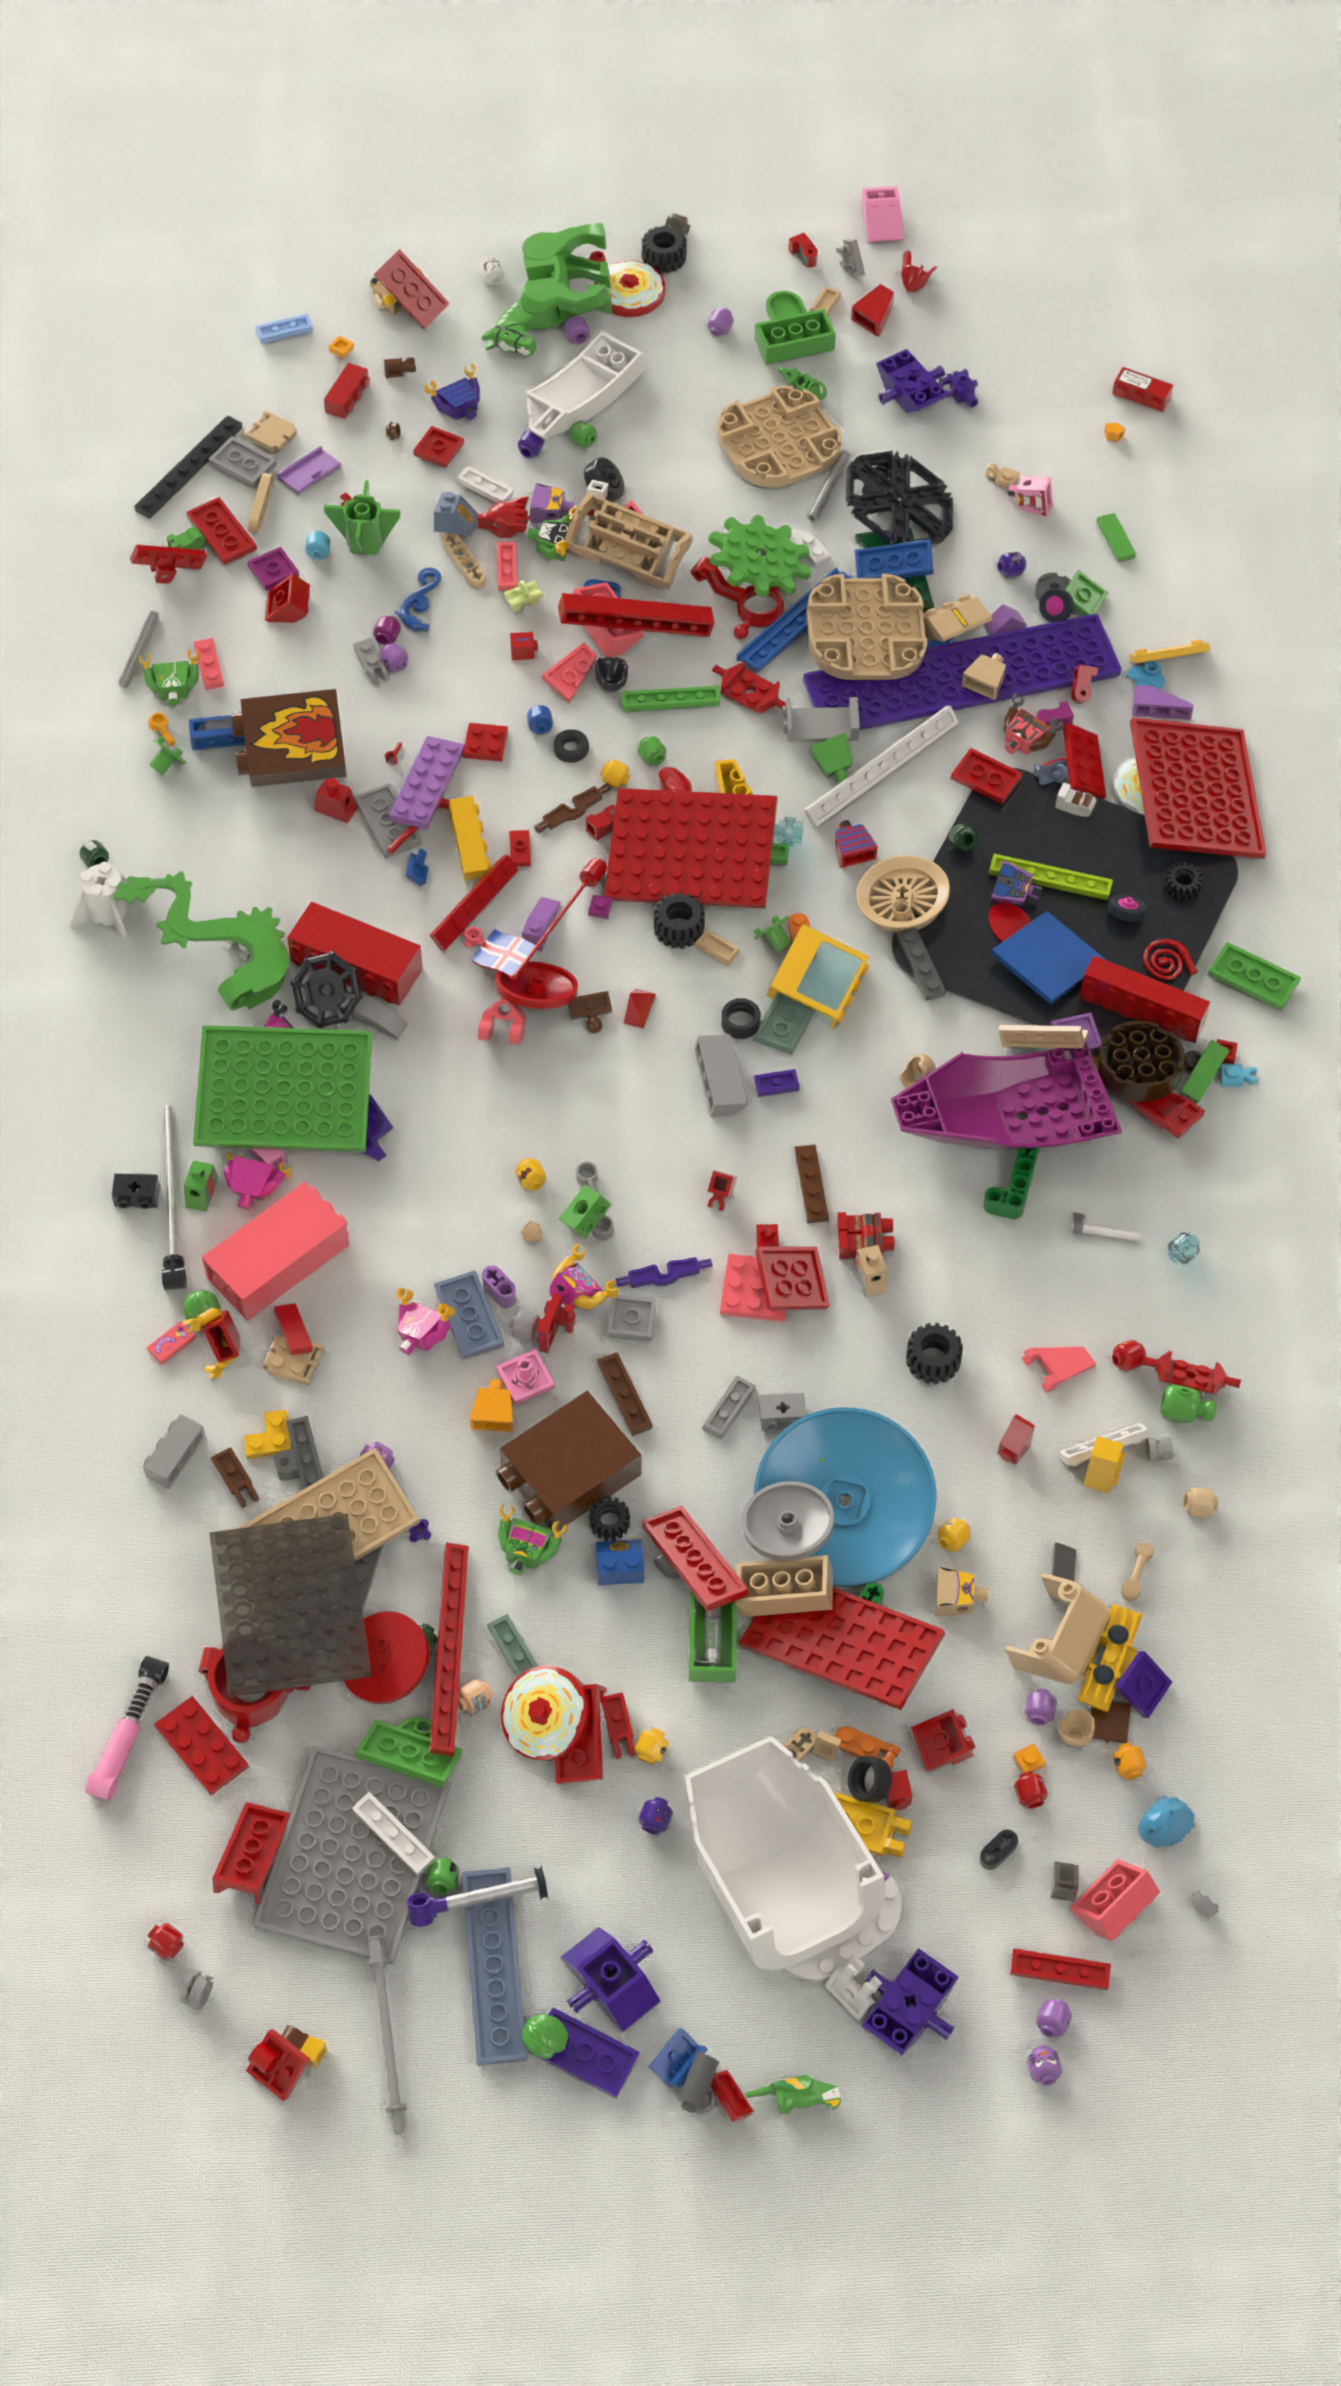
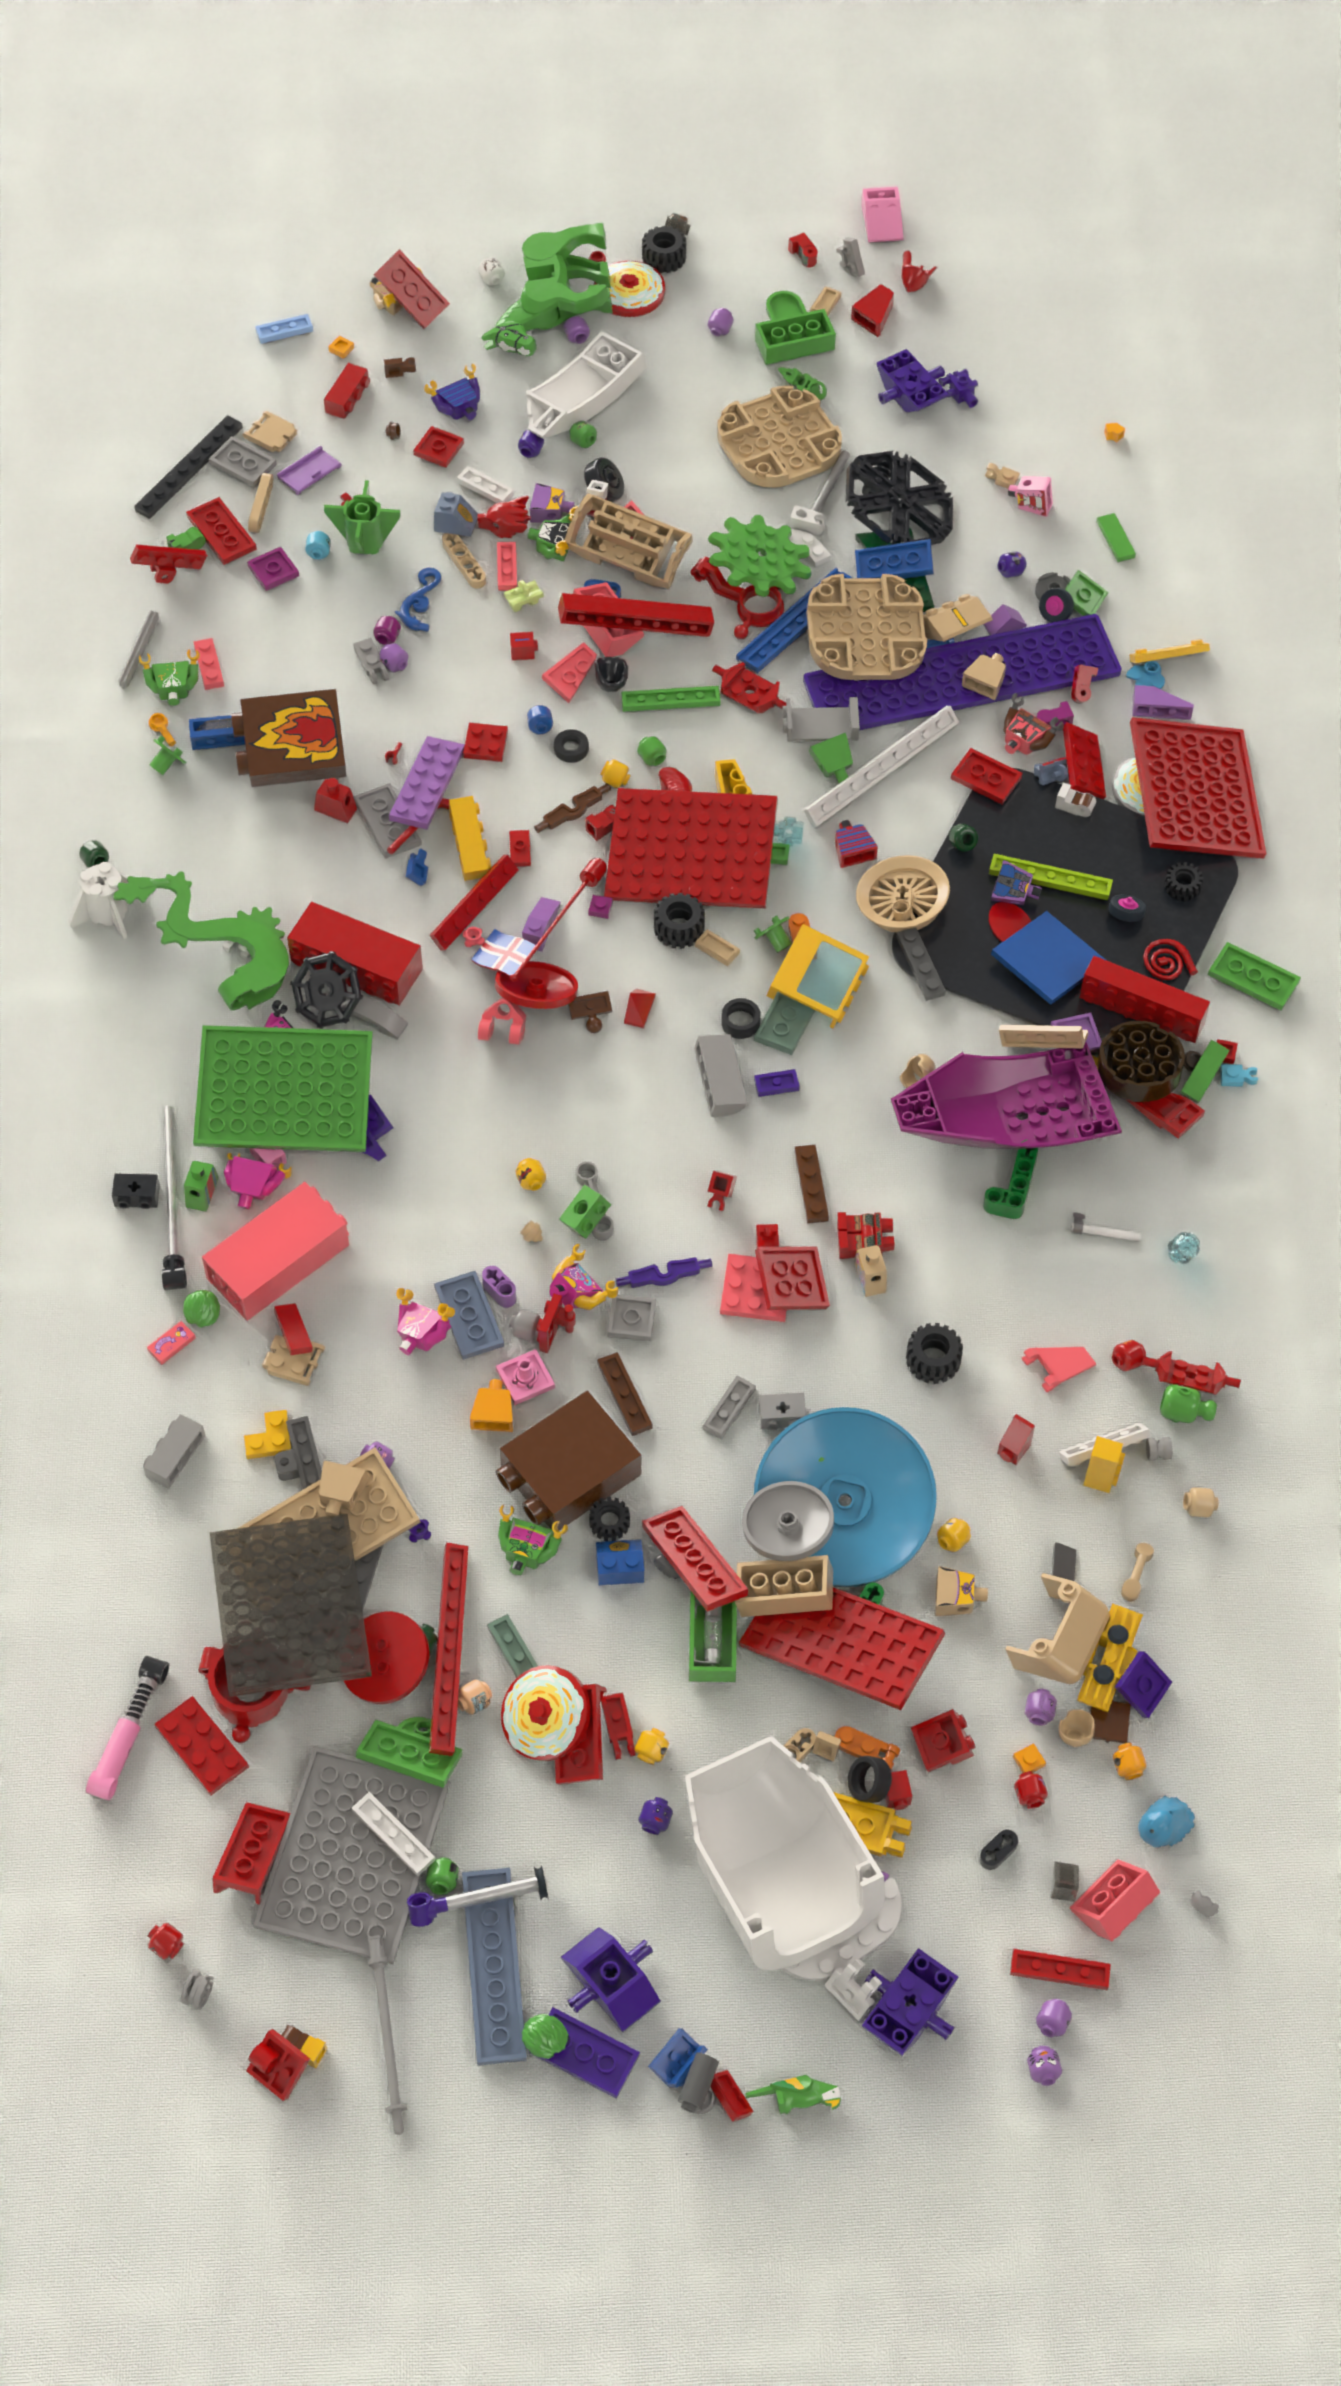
red torso [183,1308,240,1378] -> none
reddish brown hinge [211,1447,259,1509] -> none
red slope [265,573,310,623] -> none
red brick [1112,367,1173,412] -> none
none -> tan torso [319,1460,369,1518]
none -> white leg [789,505,826,535]

